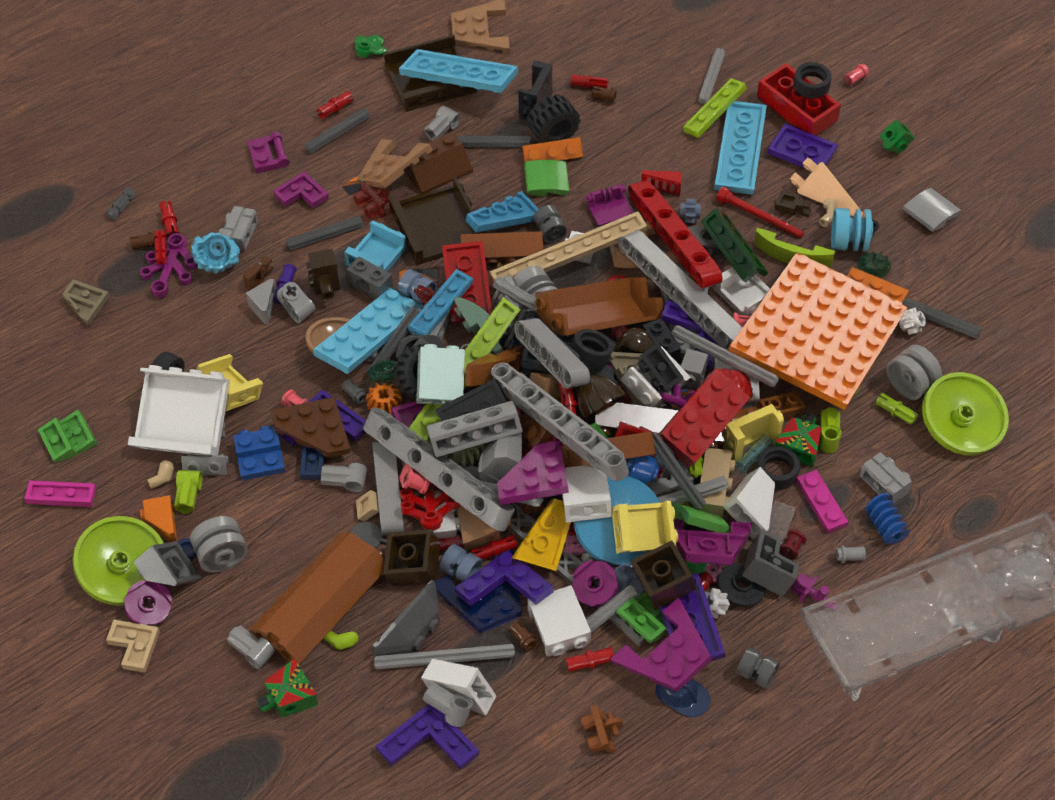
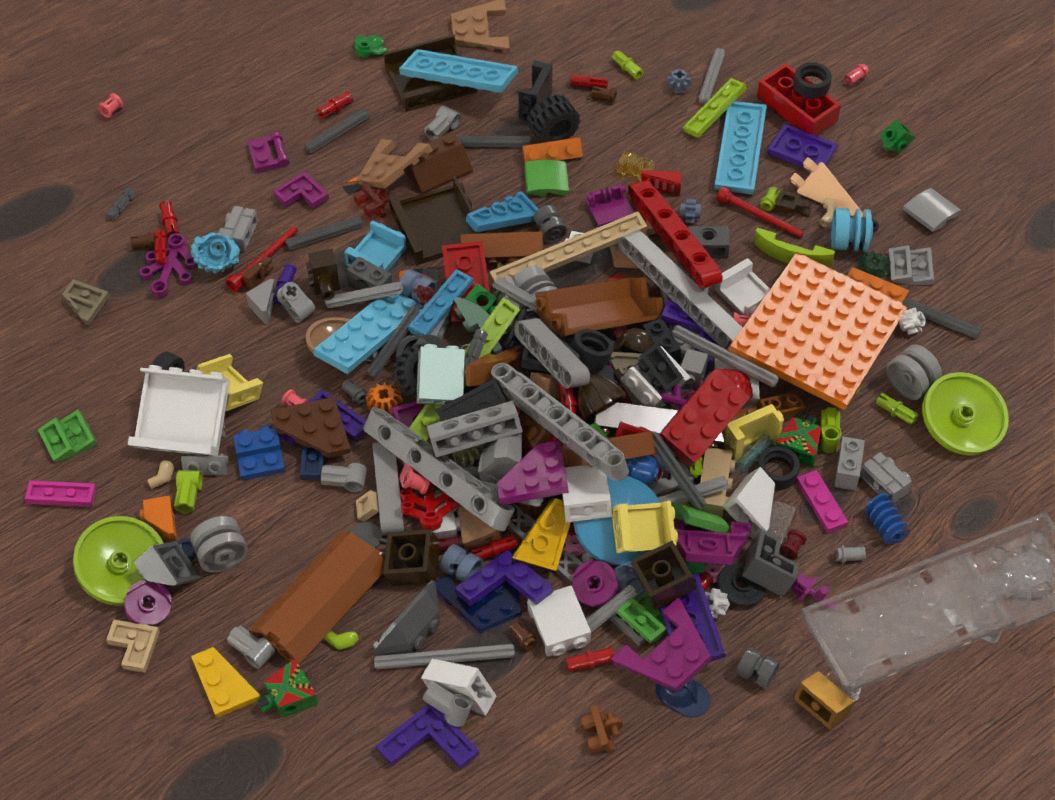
clear green gear [368,360,397,383] -> none
dark green fence [700,208,768,282] -> none
none -> coral bush [98,93,124,118]
none -> yellow wing [191,647,261,718]
none -> red piece [225,227,298,292]
none -> light grey axle [325,282,403,309]
none -> dark grey axle [464,329,488,369]
none -> green brick [465,284,497,315]
none -> lime axle [612,51,644,80]
none -> clear yellow leg [616,151,655,181]
none -> sand blue gear [667,69,691,93]
none -> lime pin [760,187,780,211]
none -> pearl gold brick [794,671,855,730]
none -> light grey brick [834,436,865,491]
none -> light grey slope [889,245,935,285]

